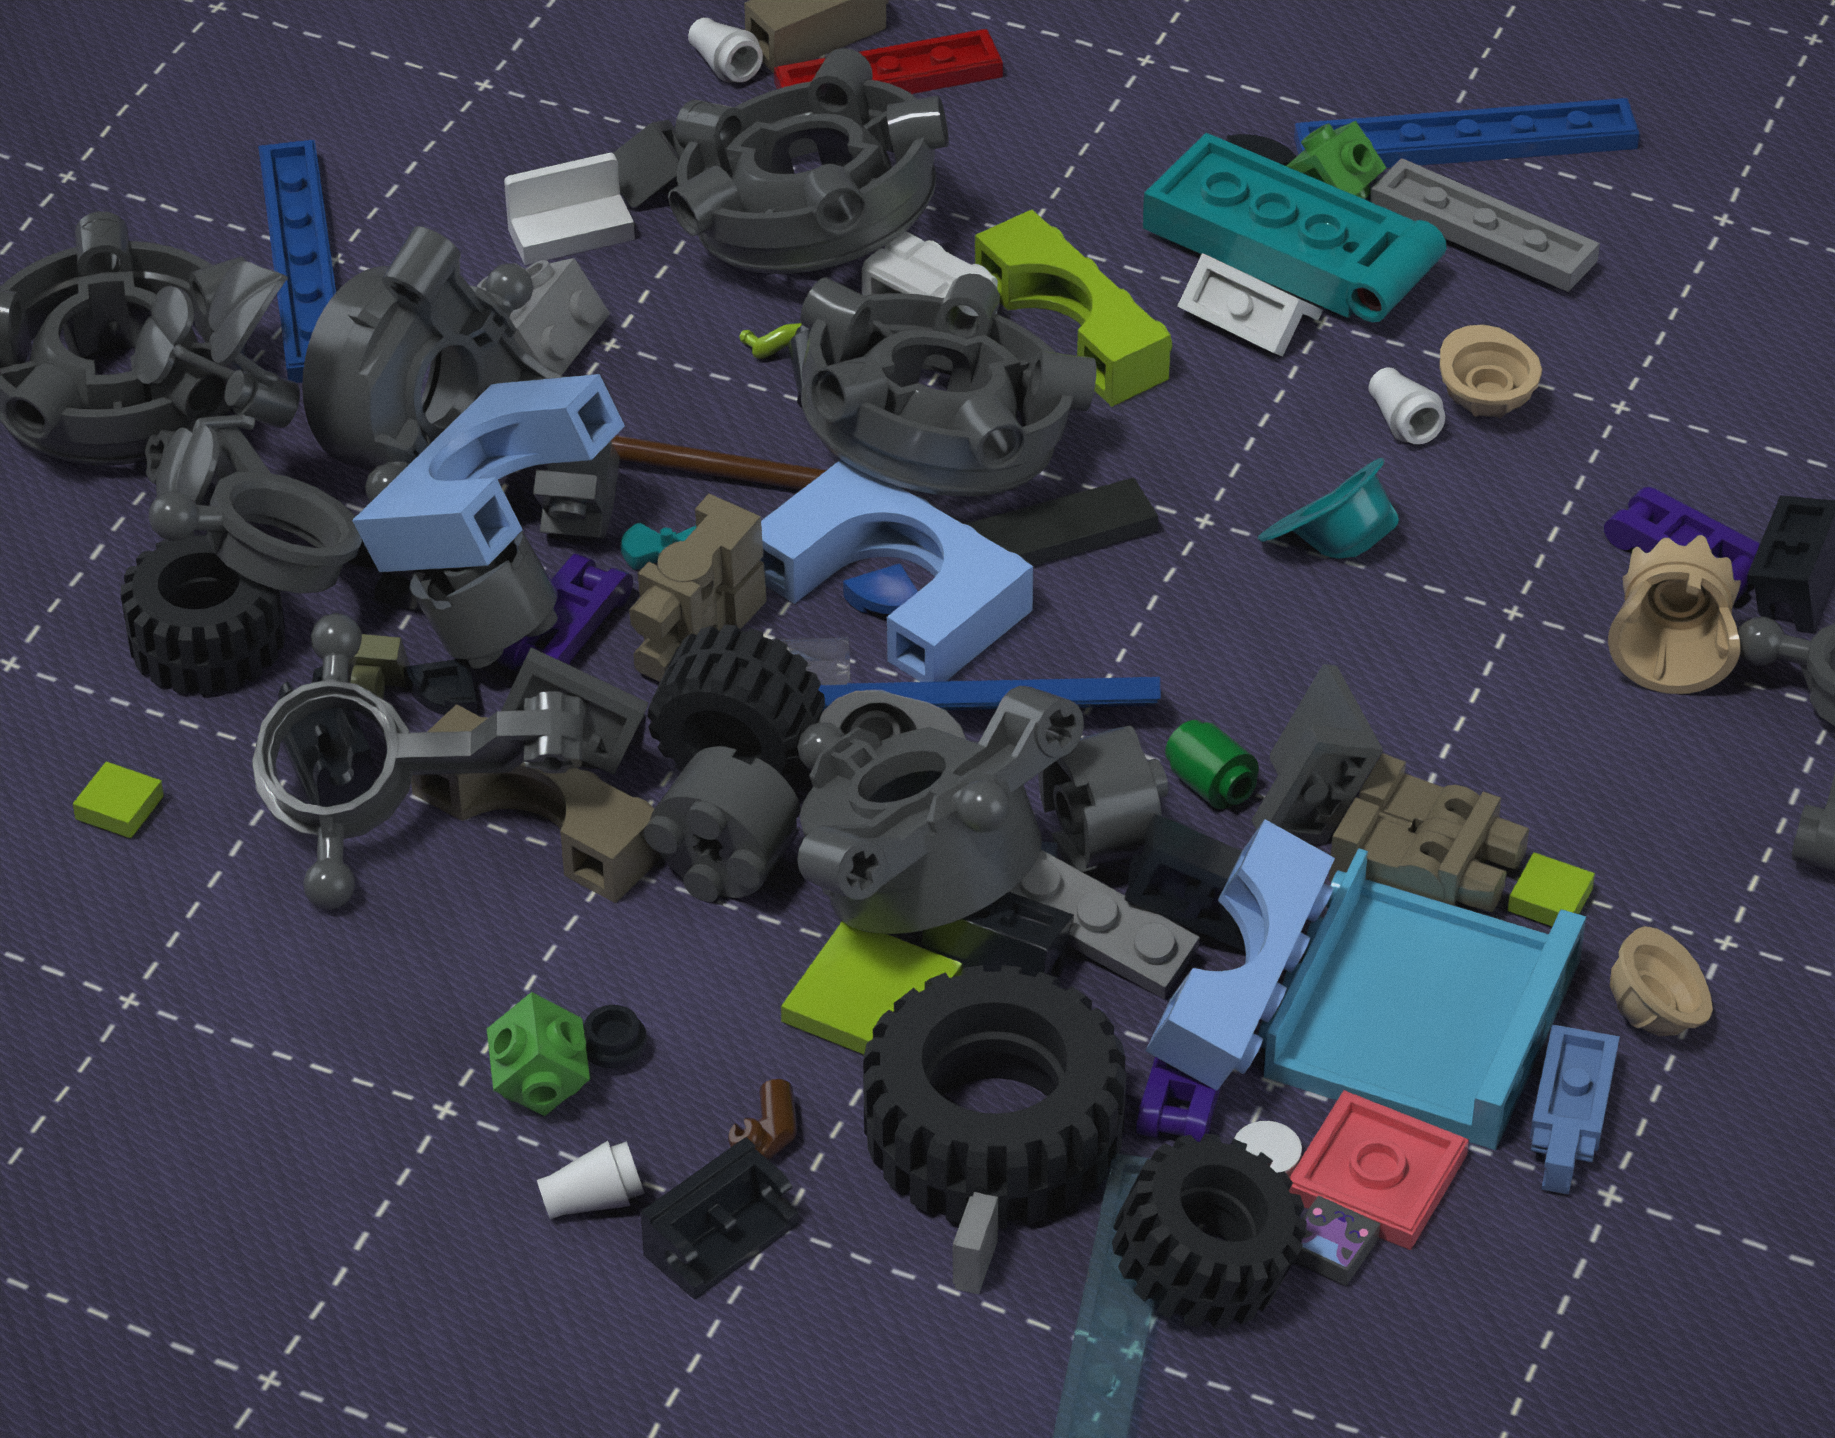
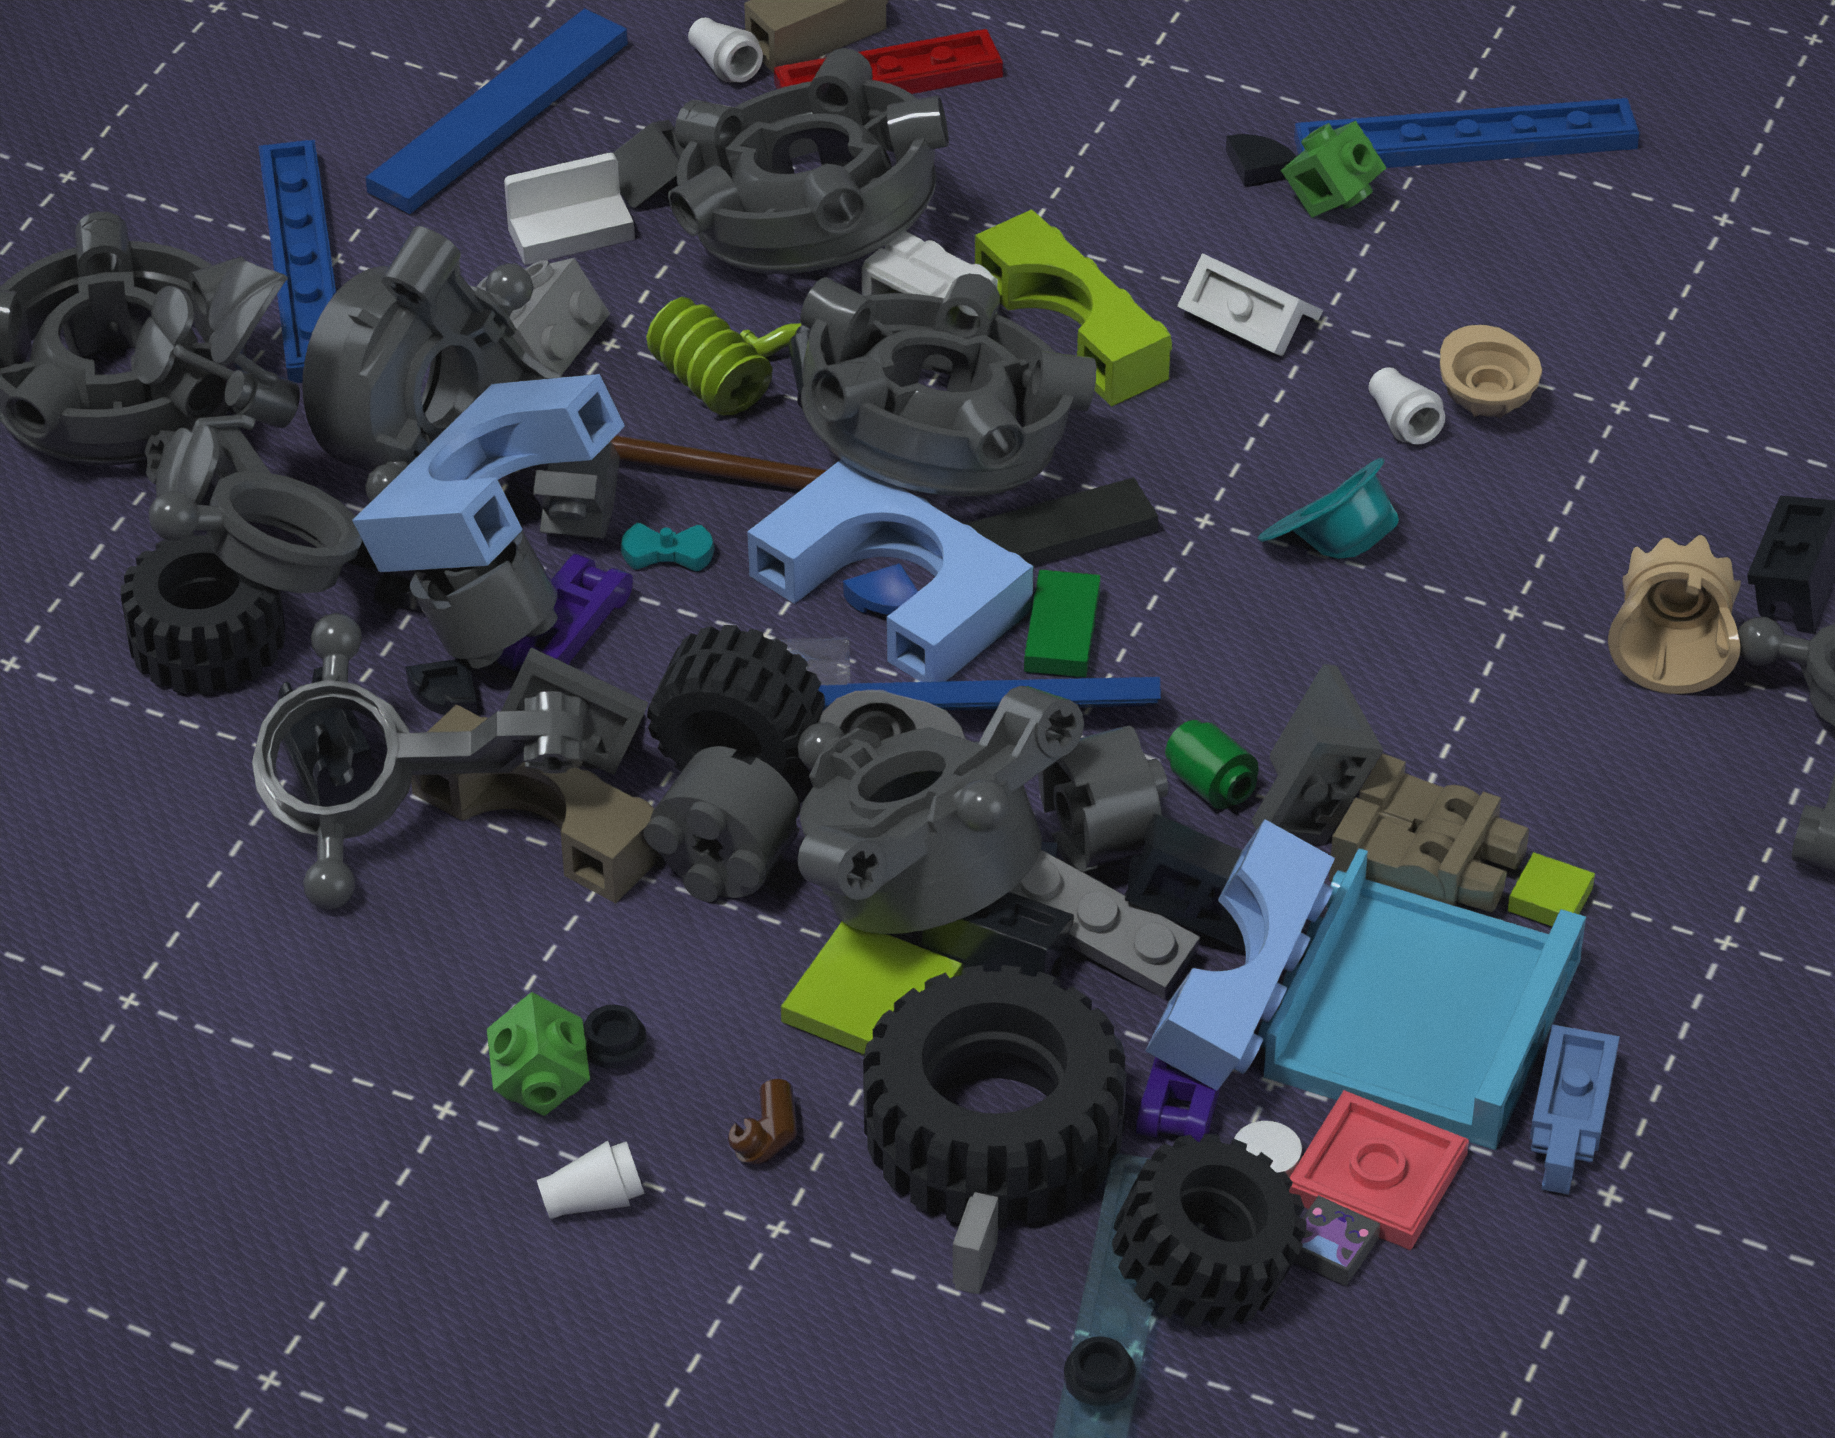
lime tile [73,761,164,838] -> none
olive tile [348,634,410,699] -> none
dark tan hips [629,494,767,682] -> none
black hinge [641,1137,799,1300] -> none
teal hinge [1143,133,1447,322] -> none
light grey plate [1370,158,1600,292] -> none
dark purple plate [1604,487,1760,603] -> none
tan piece [1610,926,1713,1036] -> none
none -> blue tile [365,8,628,214]
none -> lime piece [646,296,773,415]
none -> green tile [1024,569,1101,677]
none -> black plate [1064,1336,1136,1406]

